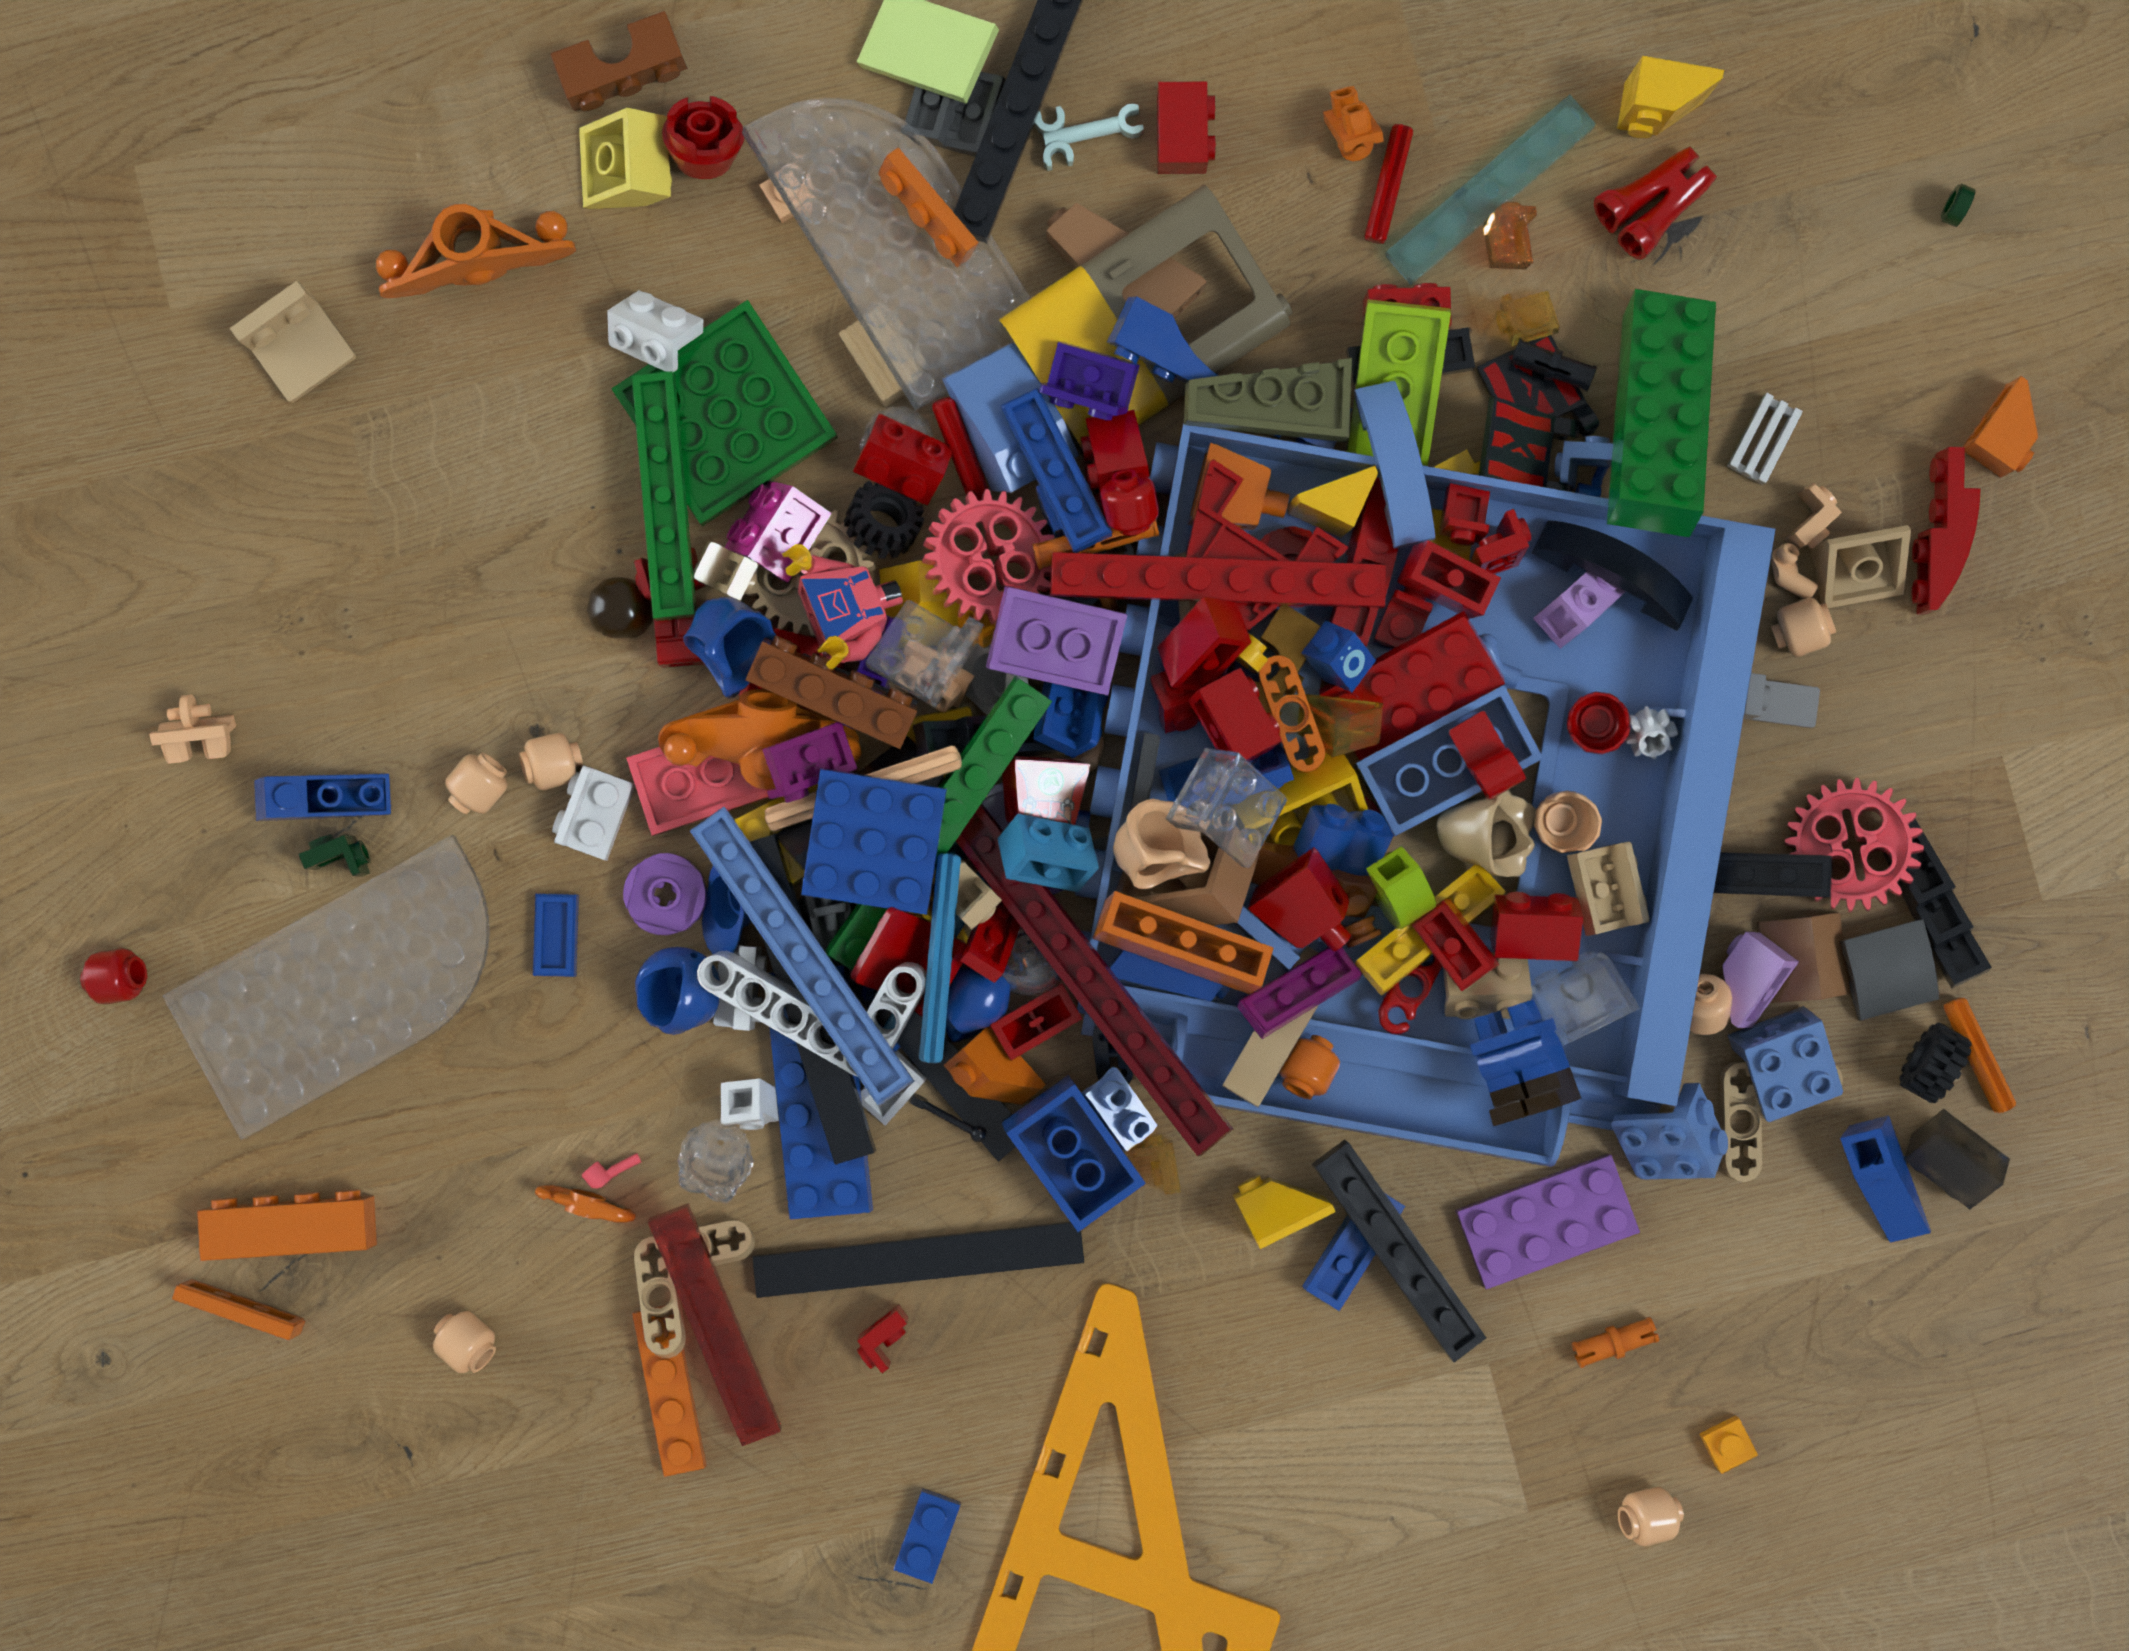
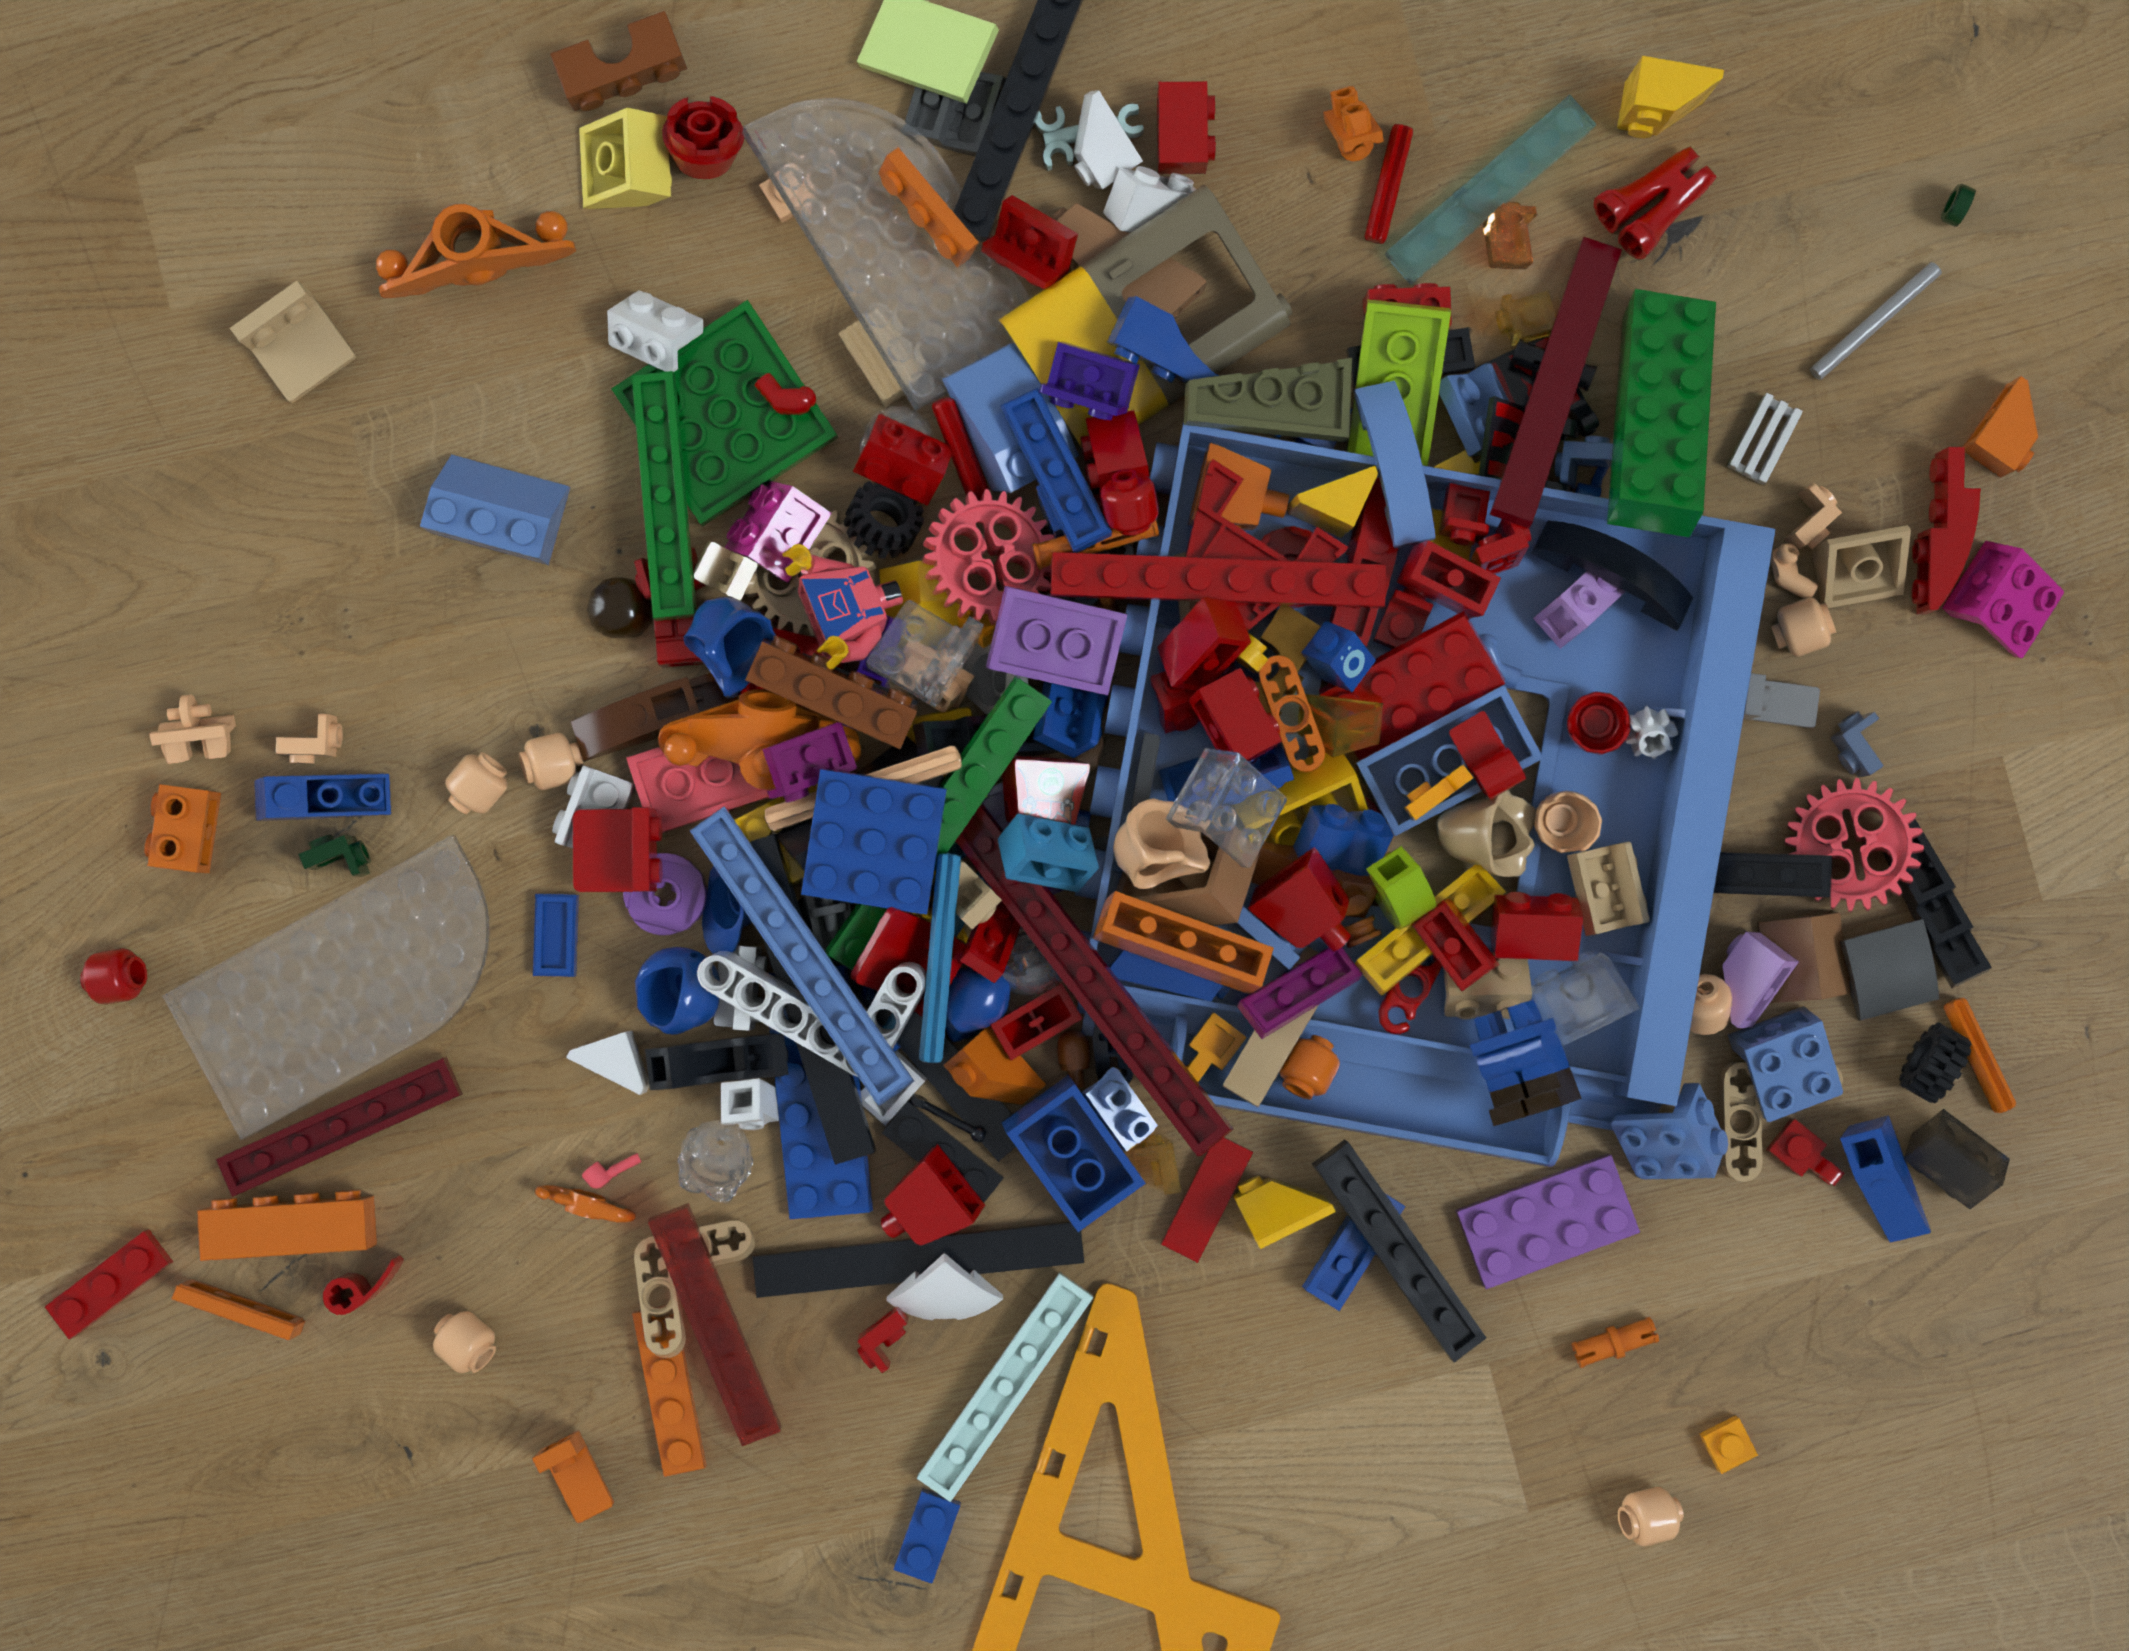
none -> red plate [45,1229,173,1340]
none -> orange brick [145,784,221,873]
none -> dark red plate [216,1057,463,1197]
none -> light nougat bracket [276,714,343,764]
none -> red panel [323,1255,404,1315]
none -> medium blue slope [420,454,570,565]
none -> orange bracket [532,1430,614,1523]
none -> white slope [566,1030,649,1095]
none -> reddish brown slope [571,673,738,762]
none -> red bracket [573,807,663,892]
none -> black arch [645,1033,789,1090]
none -> red arm [754,373,816,415]
none -> red torso [881,1144,986,1246]
none -> black plate [882,1100,1004,1203]
none -> white brick [887,1253,1003,1320]
none -> light aqua plate [917,1272,1094,1502]
none -> red bracket [981,195,1078,289]
none -> dark orange cylinder [1057,1030,1091,1088]
none -> white slope [1073,90,1143,189]
none -> white slope [1103,166,1196,232]
none -> red tile [1161,1137,1253,1263]
none -> light orange plate [1186,1012,1247,1082]
none -> light orange plate [1404,764,1473,821]
none -> medium blue bracket [1439,363,1509,457]
none -> dark red tile [1490,237,1622,529]
none -> red plate [1766,1118,1845,1186]
none -> light grey bar [1809,262,1942,380]
none -> sand blue bracket [1830,711,1884,778]
none -> dark pink bracket [1942,540,2064,658]

